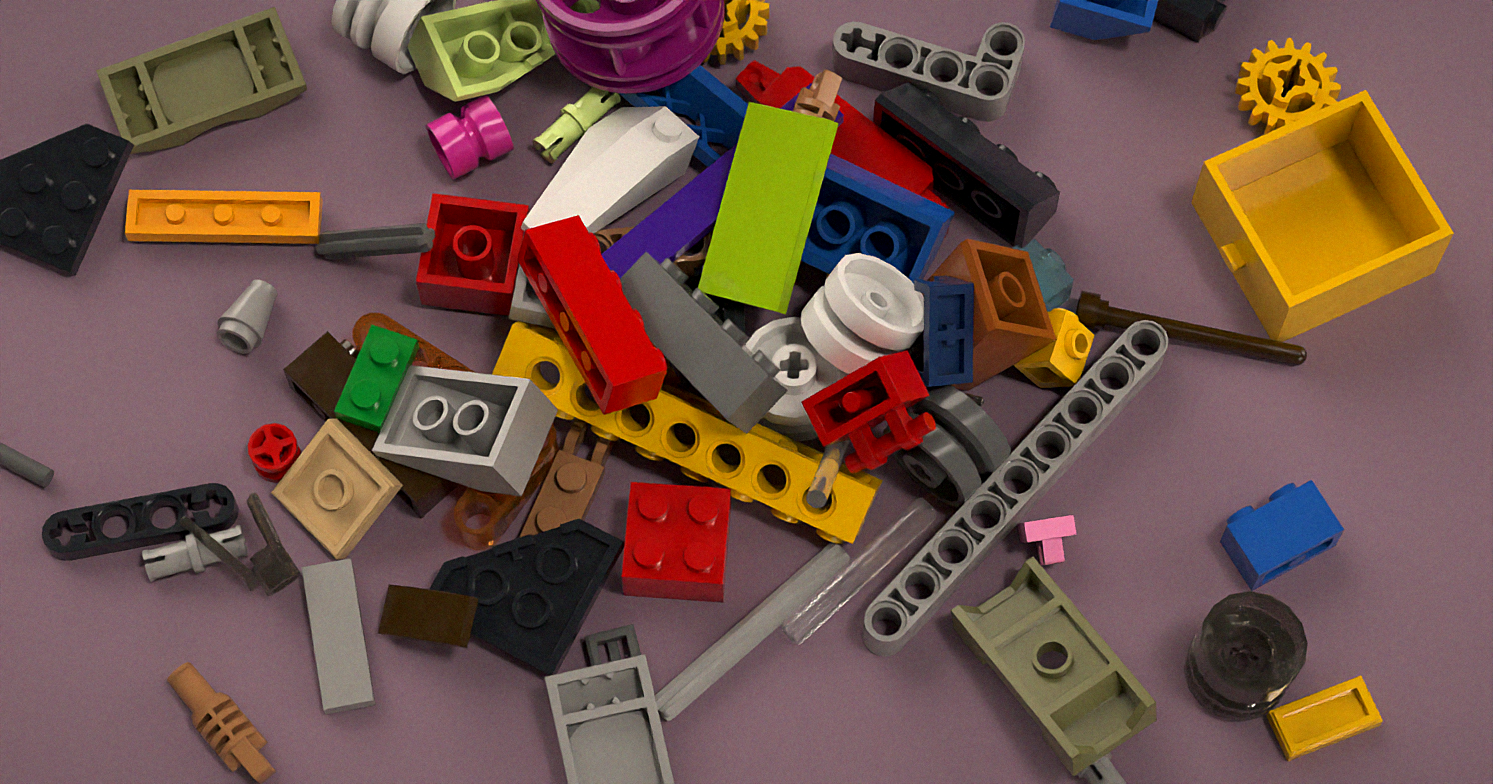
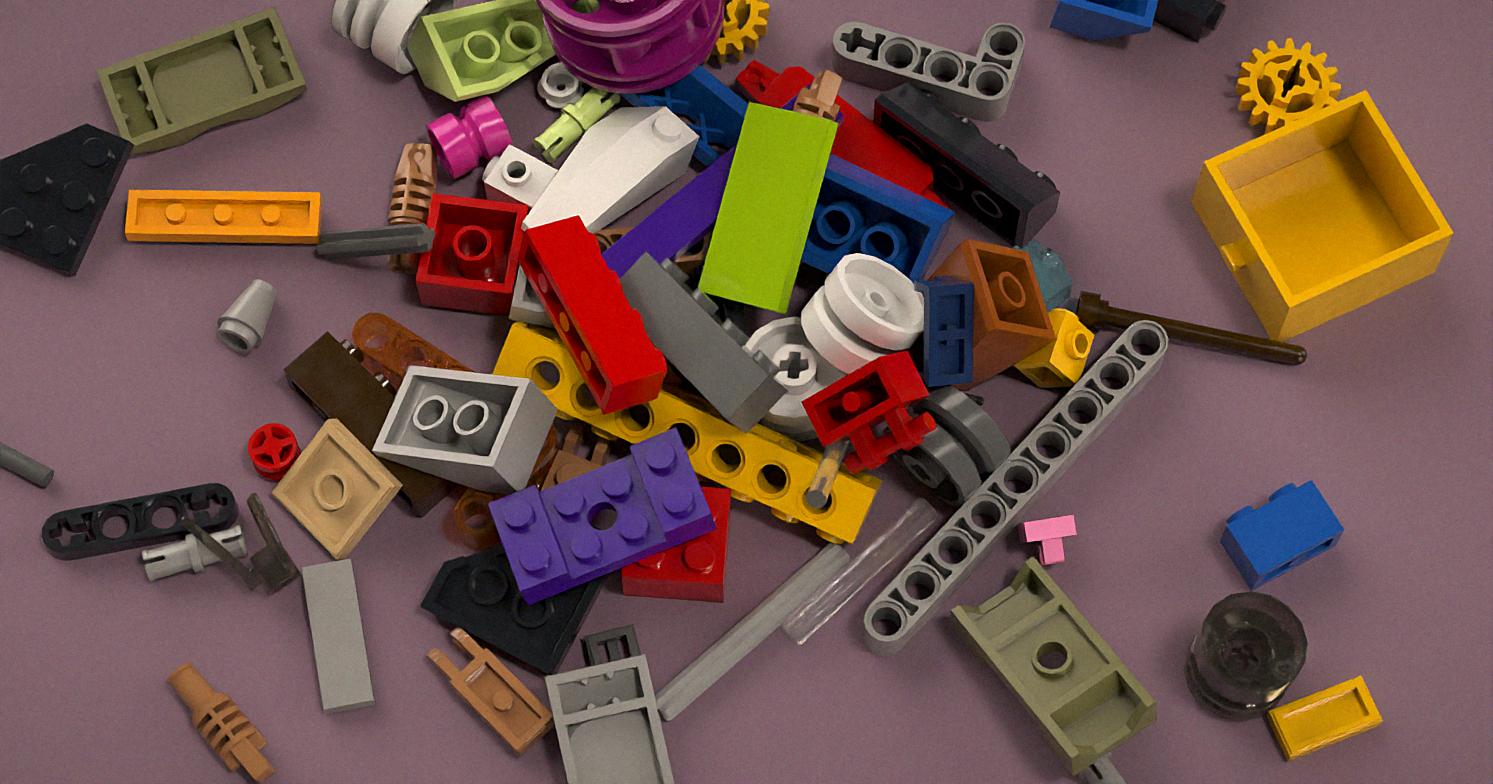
green plate [334,324,419,433] -> none
dark brown slope [378,584,478,648] -> none
none -> medium nougat hinge [387,143,437,274]
none -> medium nougat hinge [426,626,555,757]
none -> white brick [483,144,558,211]
none -> dark purple piece [488,428,717,605]
none -> white plate [538,63,584,109]

